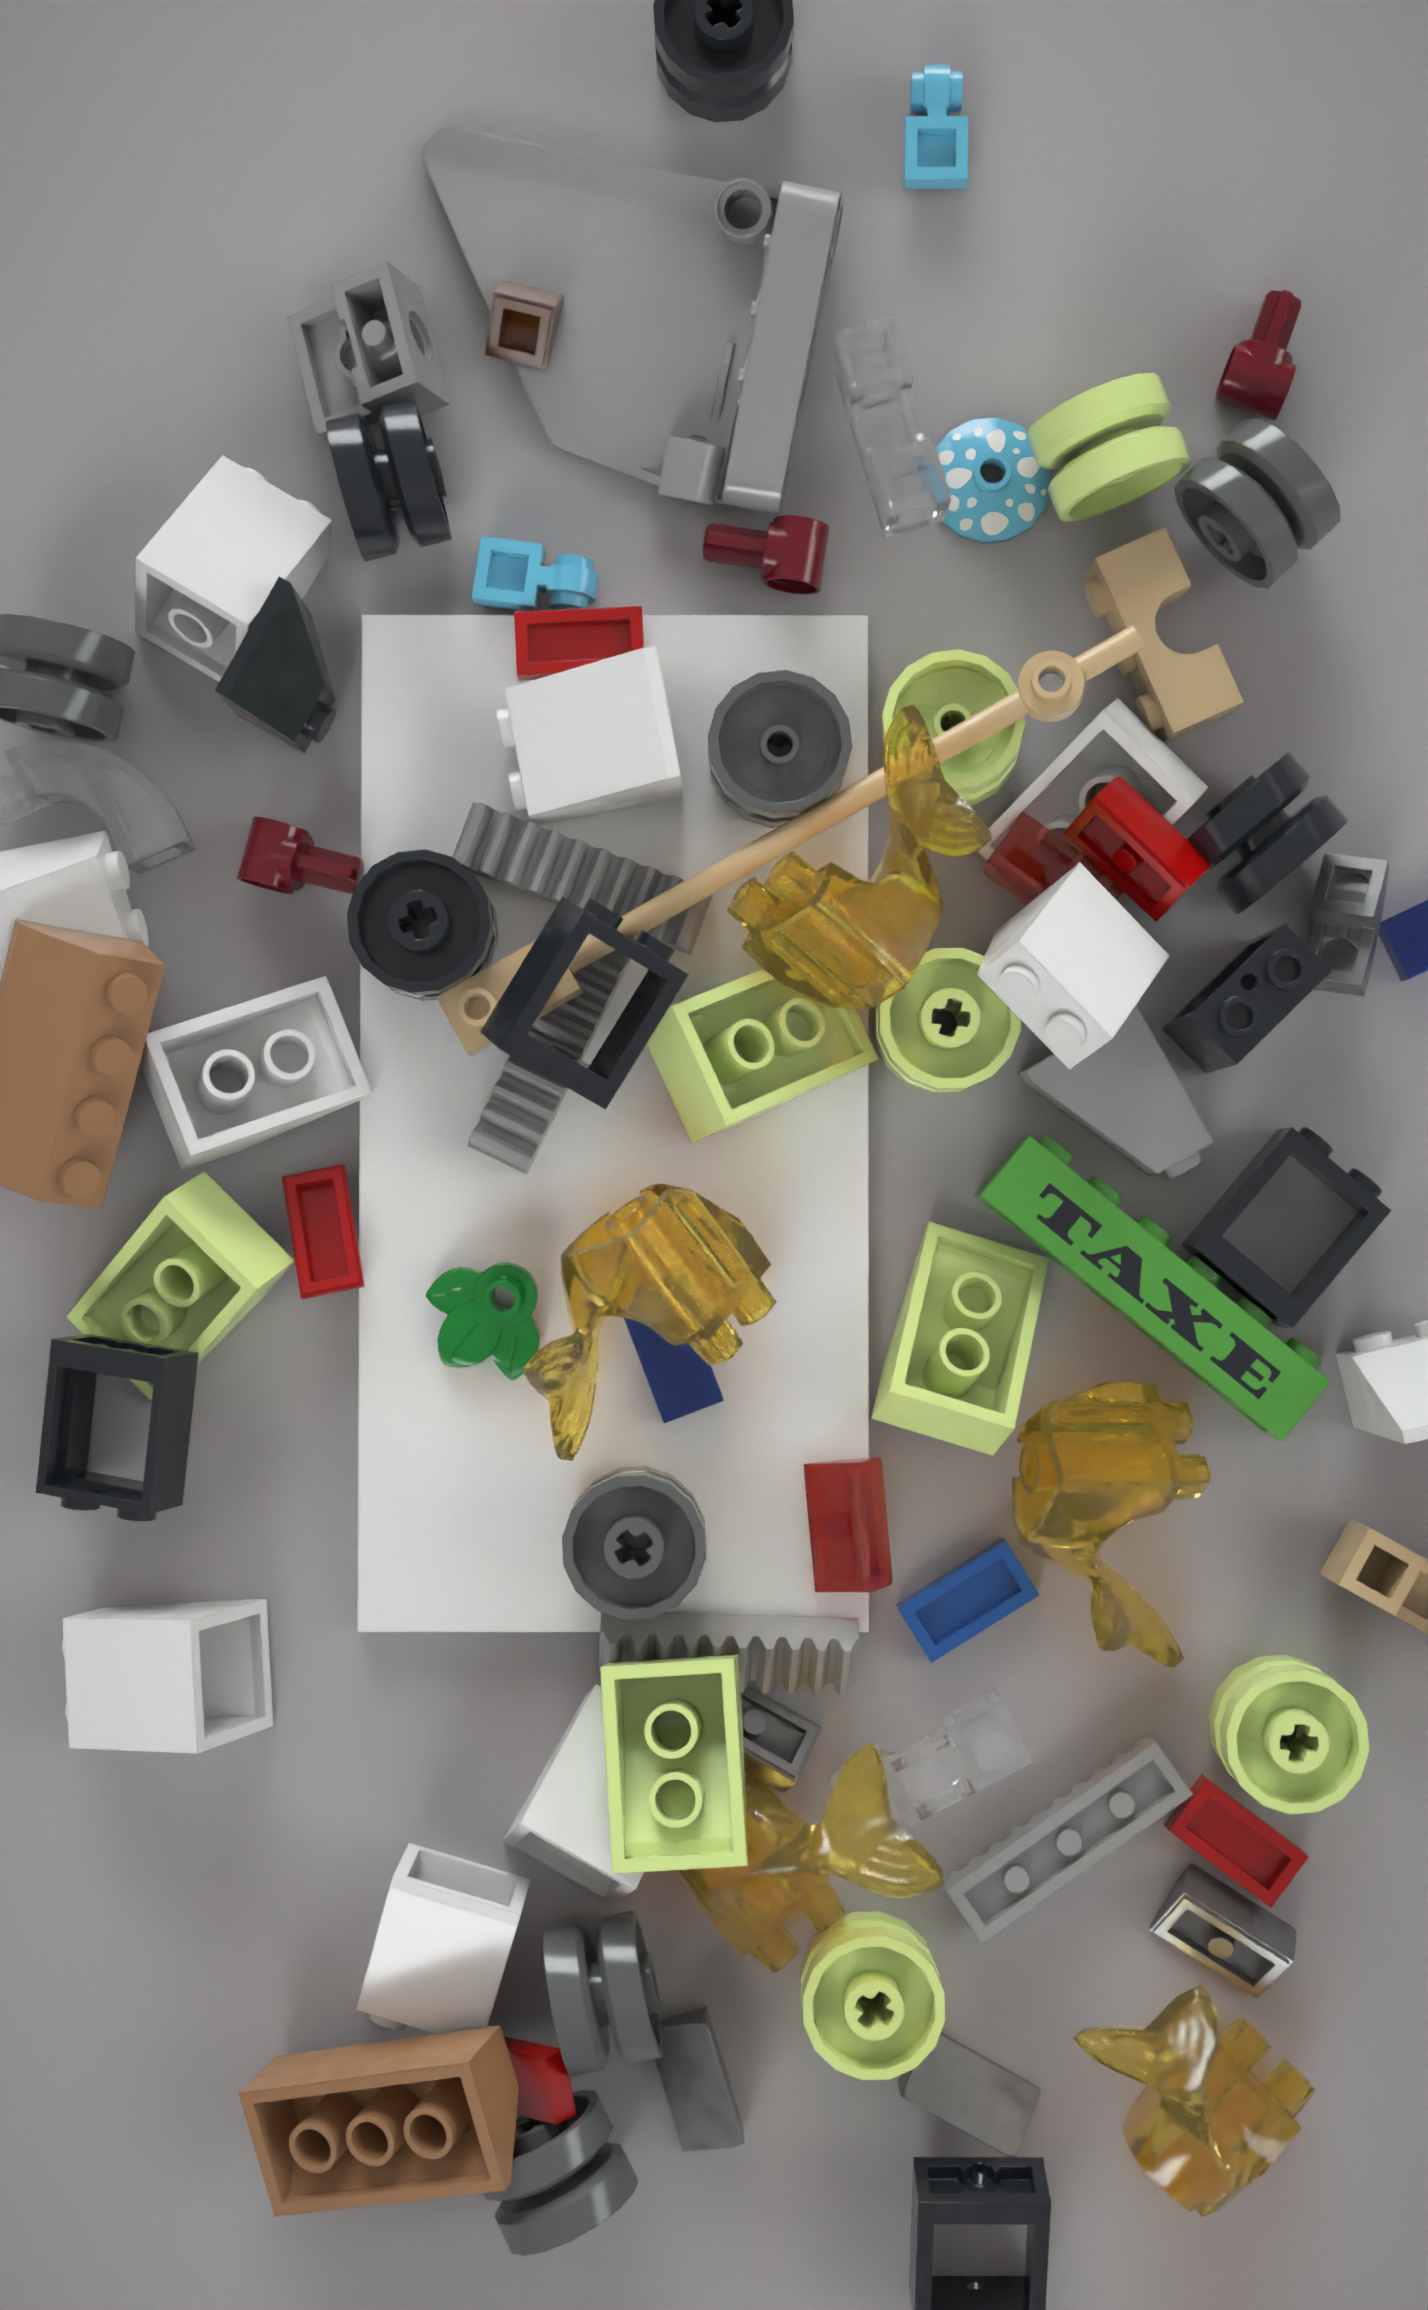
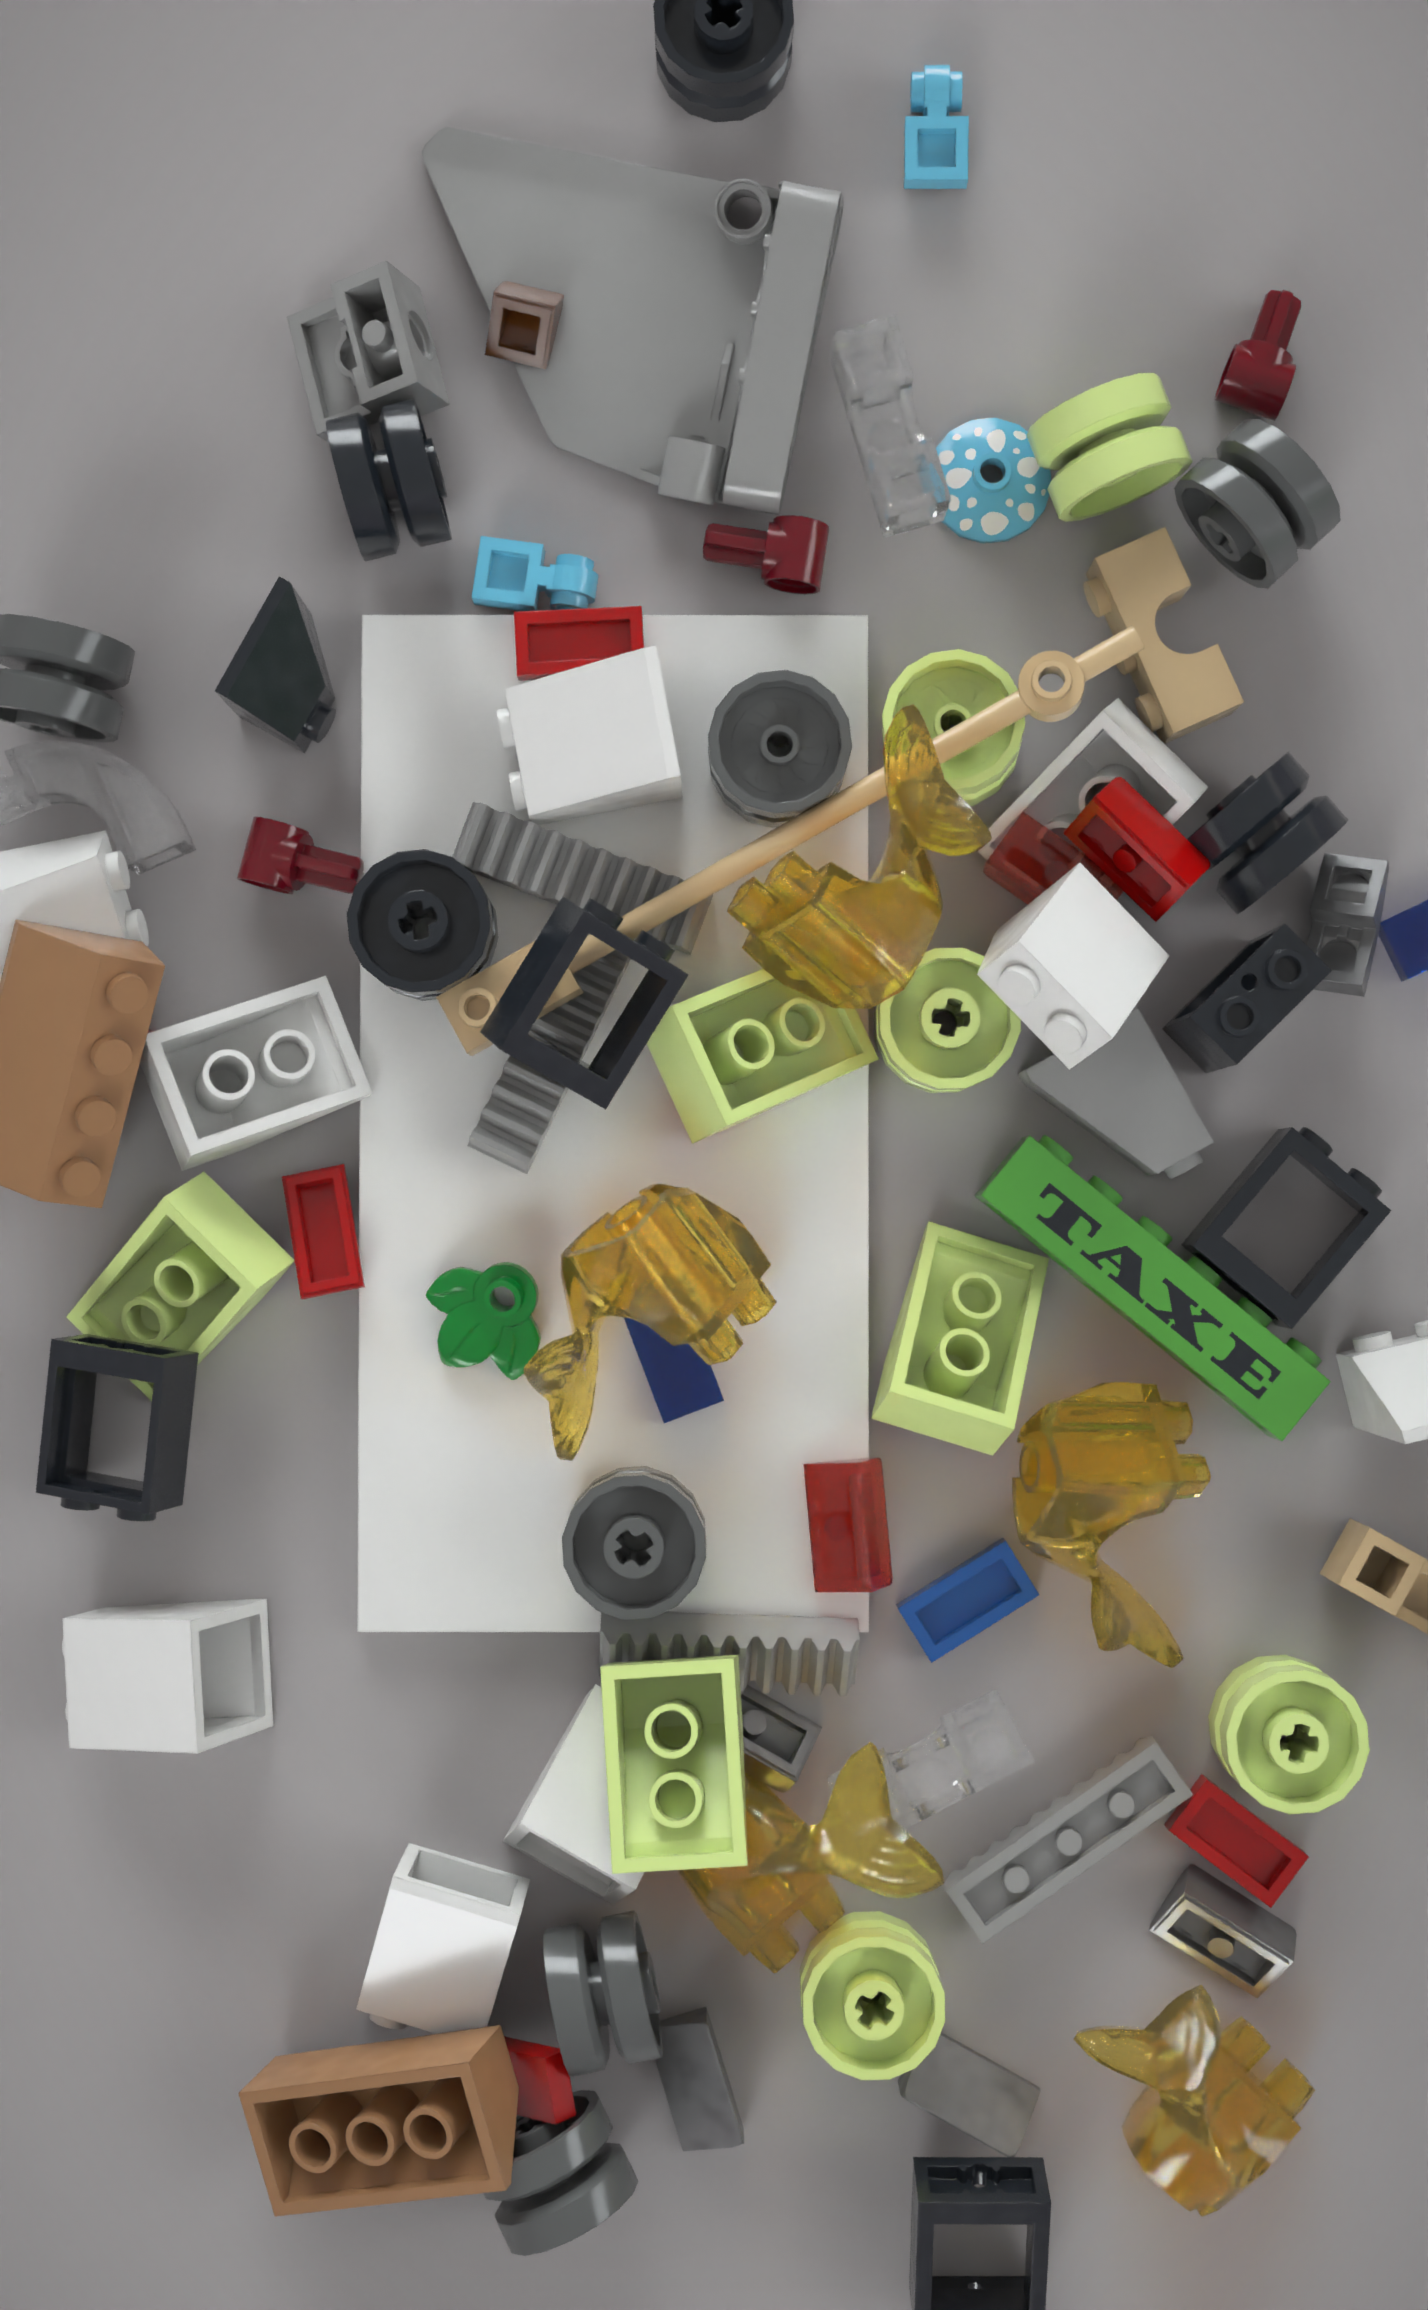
white slope [135,455,332,682] -> none

